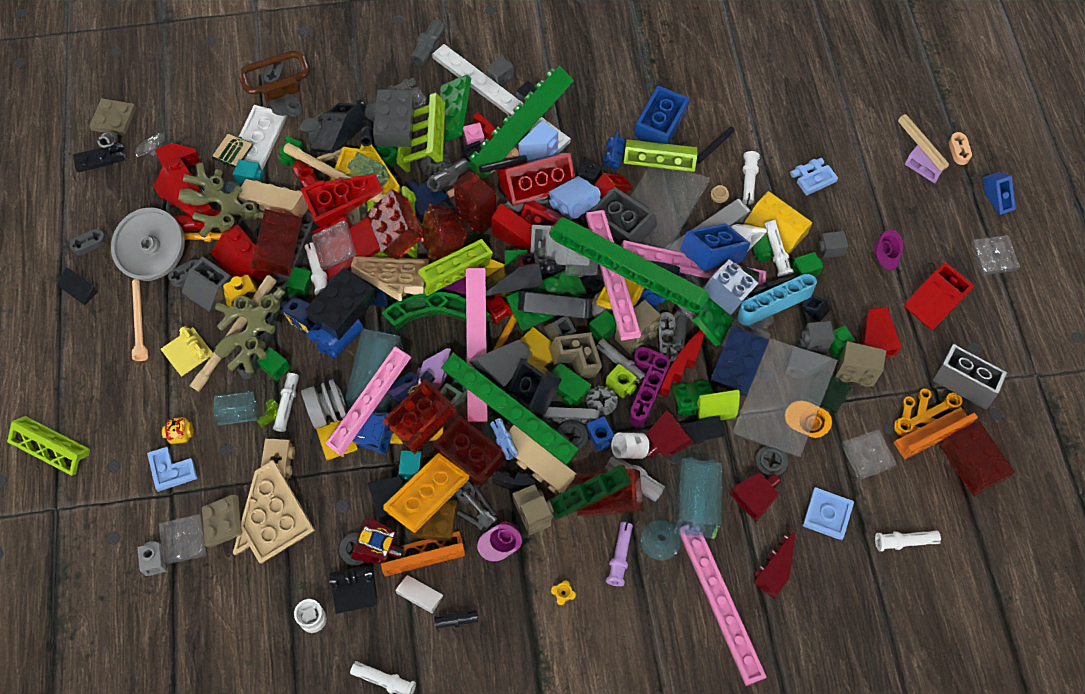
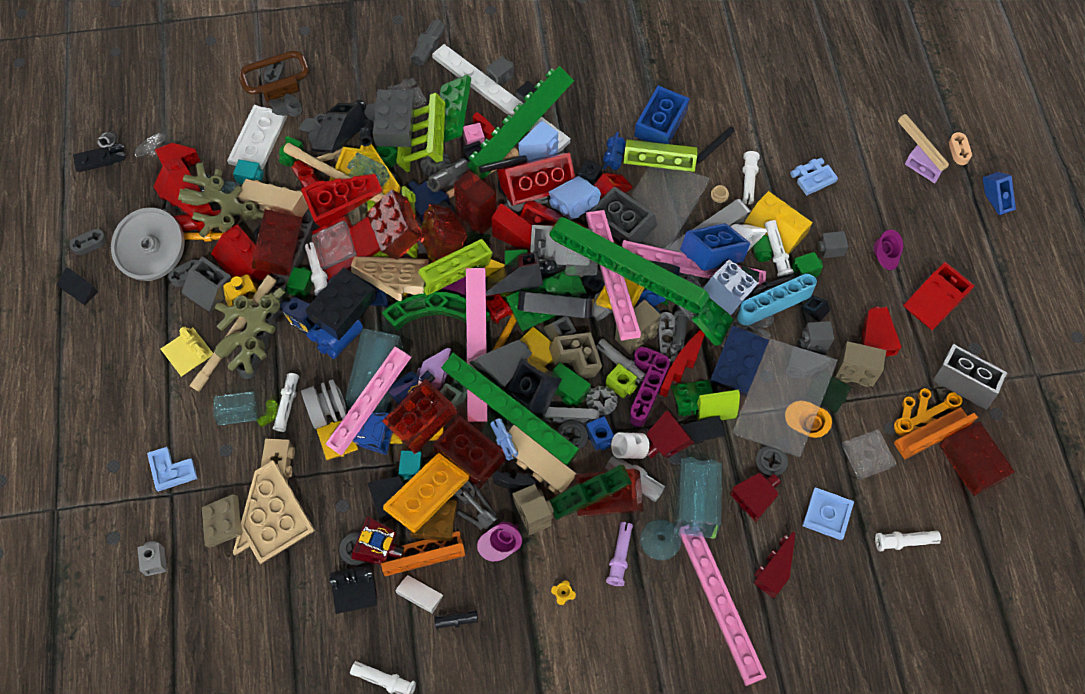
lime fence [7,416,90,476] -> none
dark tan plate [89,98,136,136] -> none
light nougat piece [132,279,148,361] -> none
clear plate [159,514,207,565] -> none
yellow head [162,417,194,444] -> none
piece [211,133,253,168] -> none
green brick [257,347,290,381] -> none
white wheel [294,599,327,633] -> none
green brick [588,310,617,342] -> none
green brick [829,325,855,358] -> none
clear plate [971,235,1020,275] -> none

